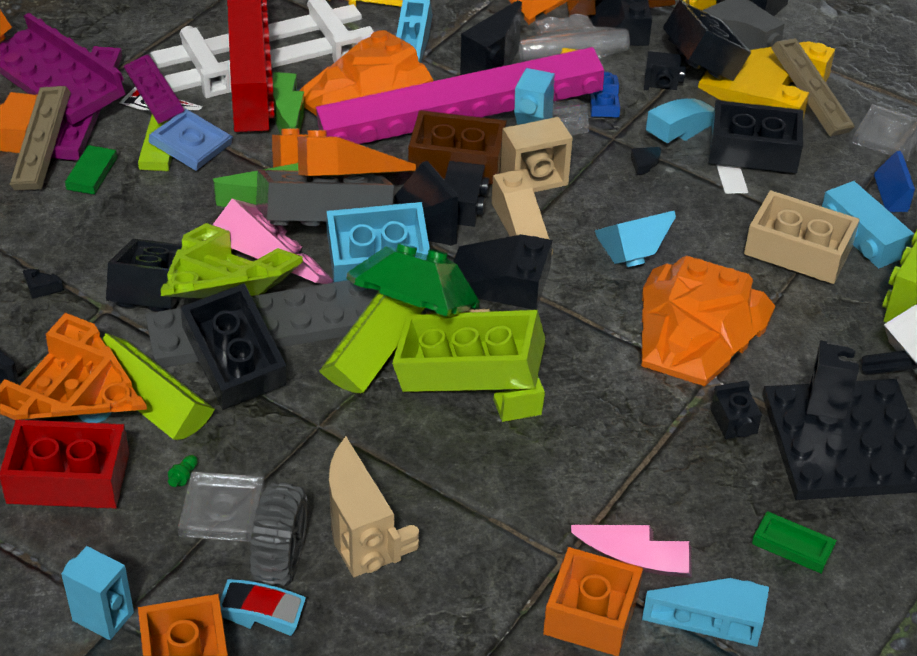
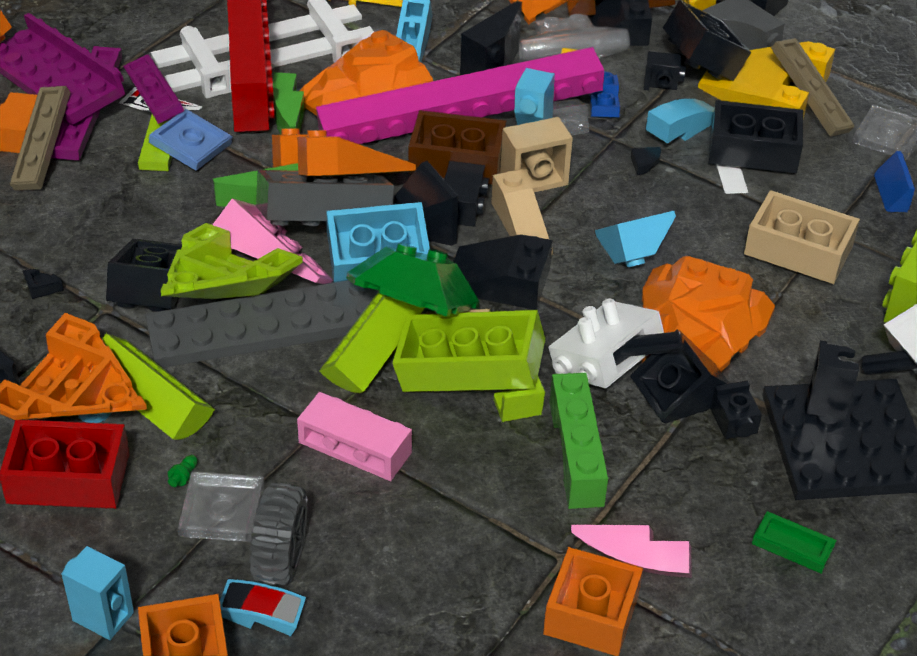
green tile [65,145,117,195] -> none
black brick [180,283,287,410] -> none
tan piece [329,436,419,578] -> none
medium azure slope [642,578,769,647] -> none
medium azure brick [822,181,914,269] -> none
none -> bright pink brick [297,392,412,481]
none -> white piece [548,298,685,388]
none -> bright green arch [549,373,608,509]
none -> black slope [630,329,729,424]

